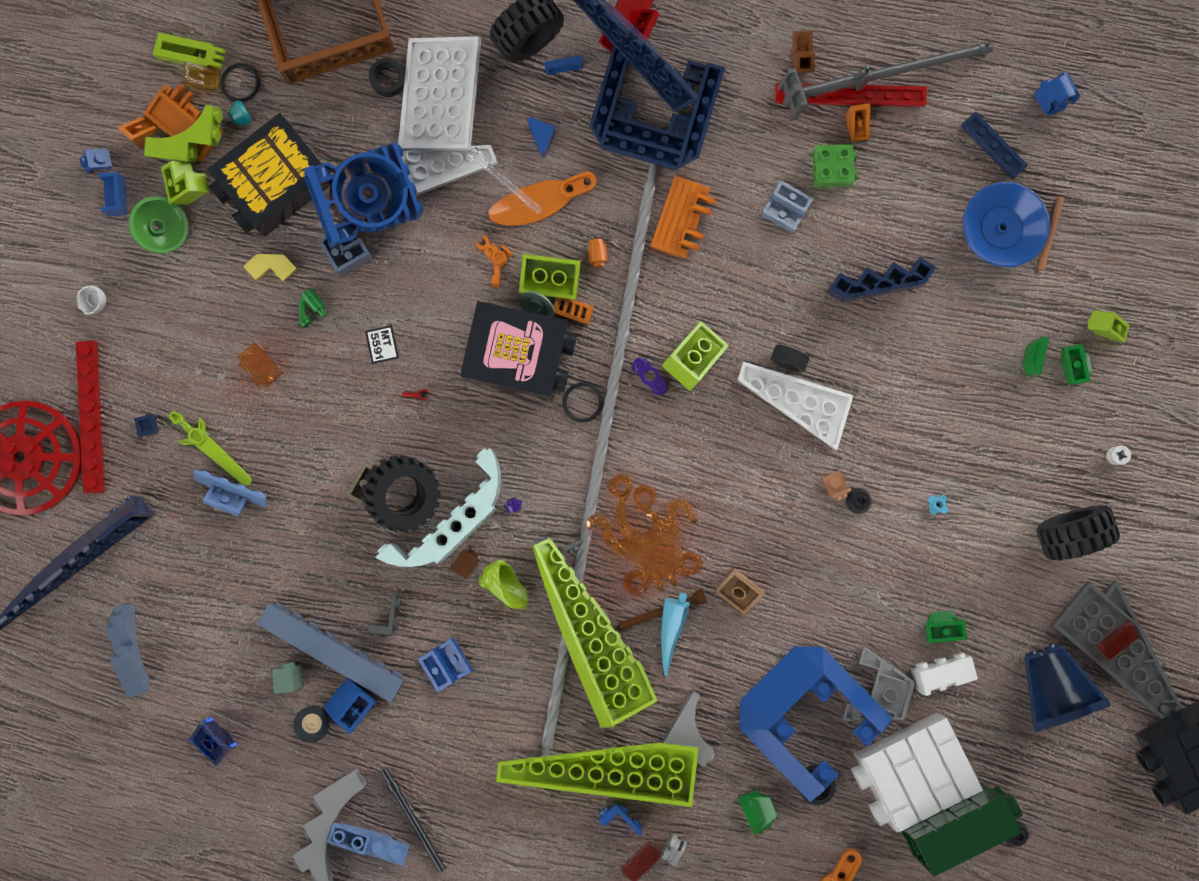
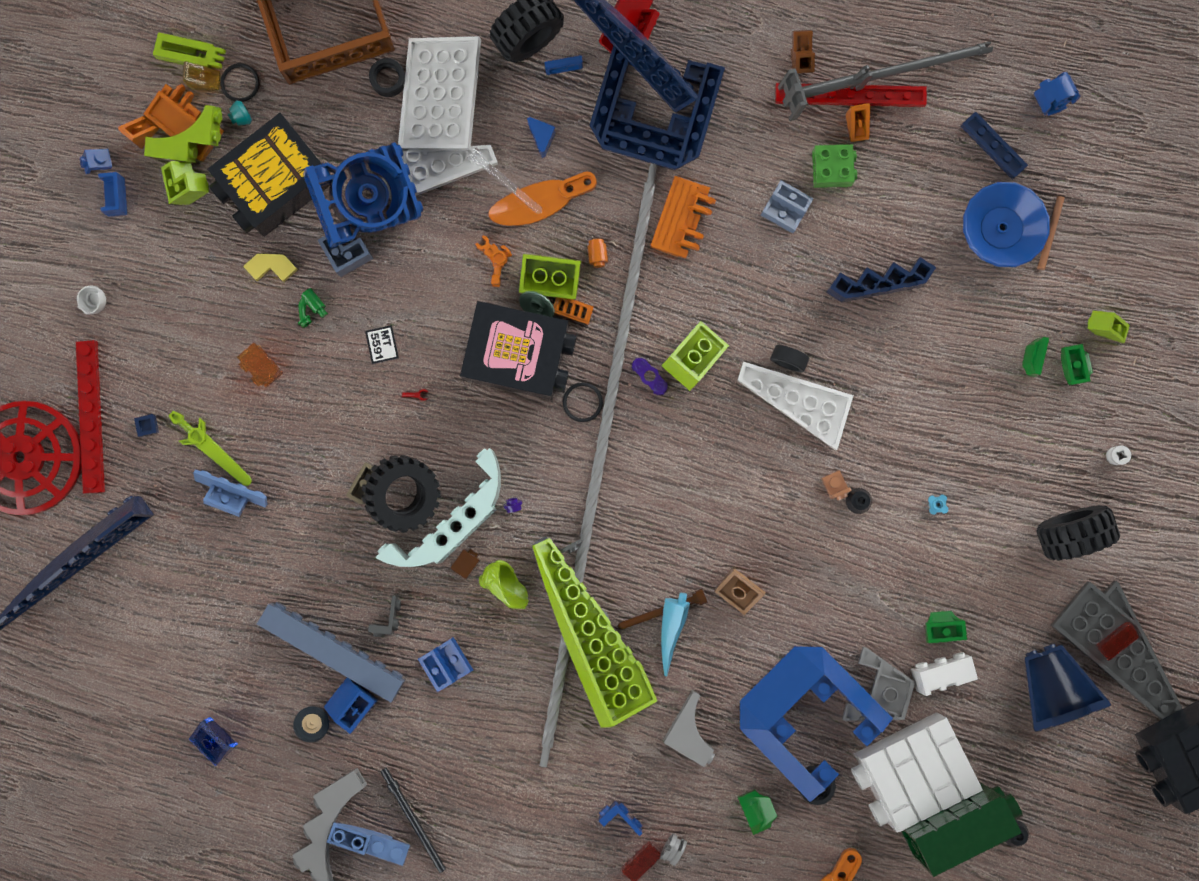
sand blue arch [105,604,150,698] -> none
bright green dish [129,196,188,254] -> none
sand green brick [272,661,303,694] -> none
lime wedge [496,742,699,807] -> none
clear orange hips [587,474,703,595] -> none

